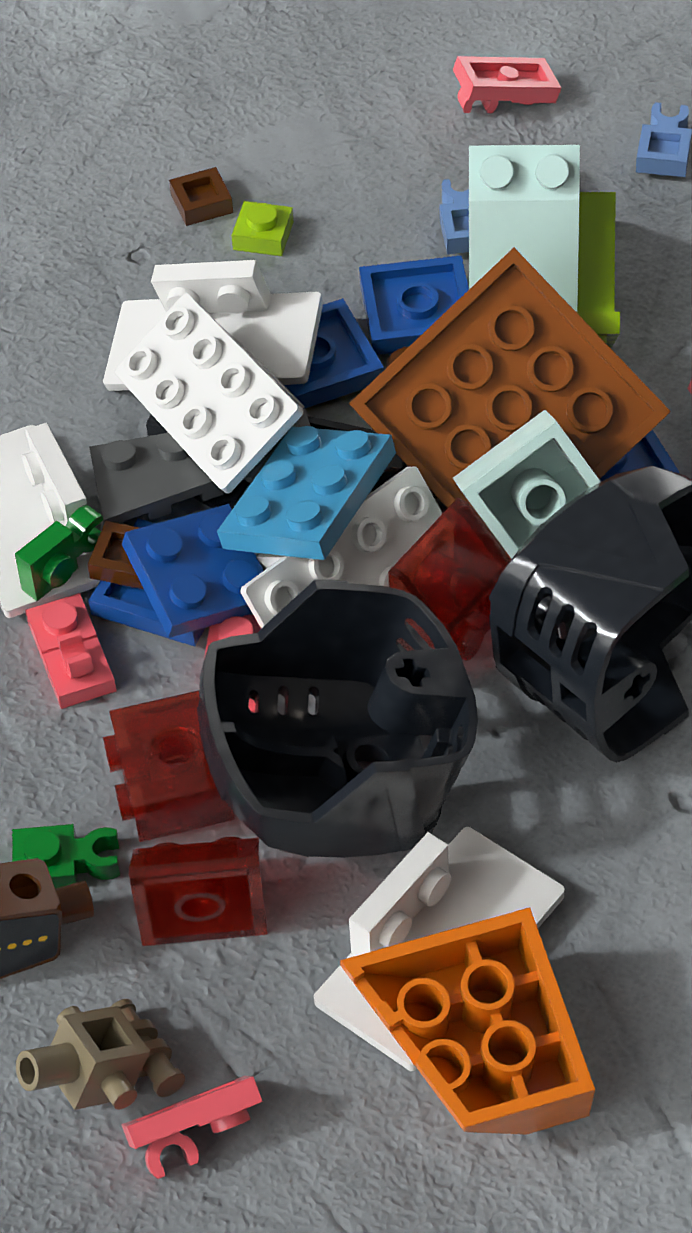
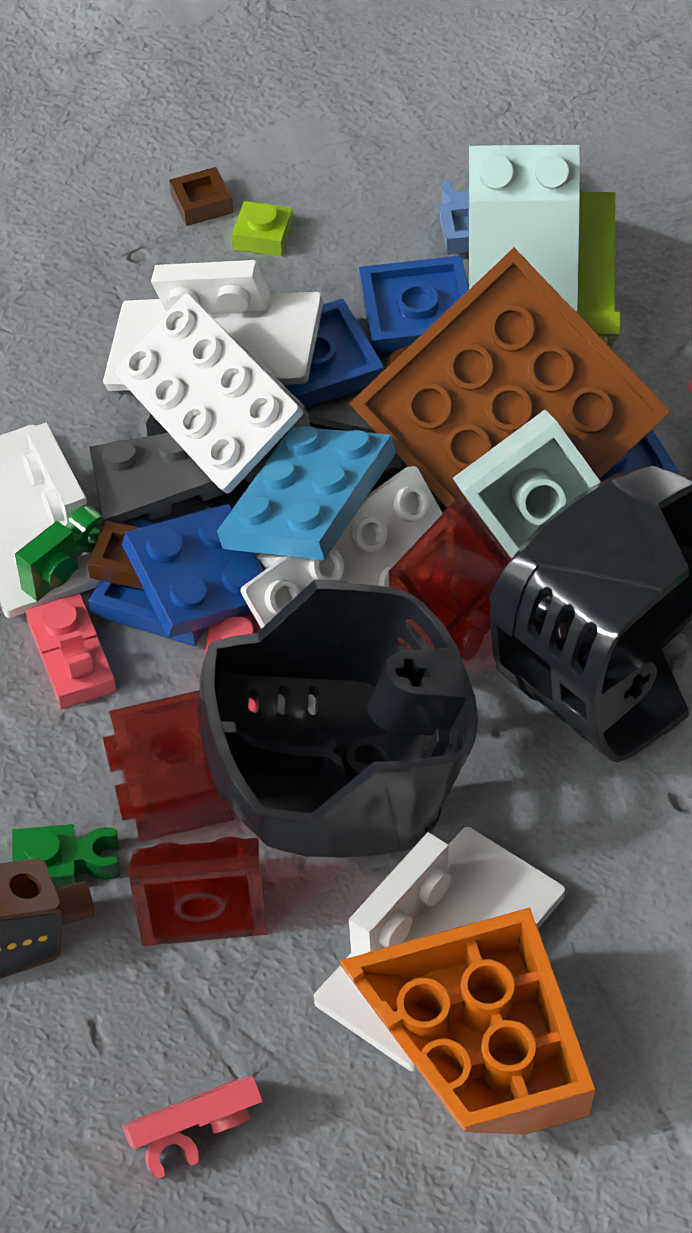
dark tan piece [16,999,185,1110] -> none
coral plate [453,56,562,113] -> none
medium blue plate [636,102,692,177] -> none

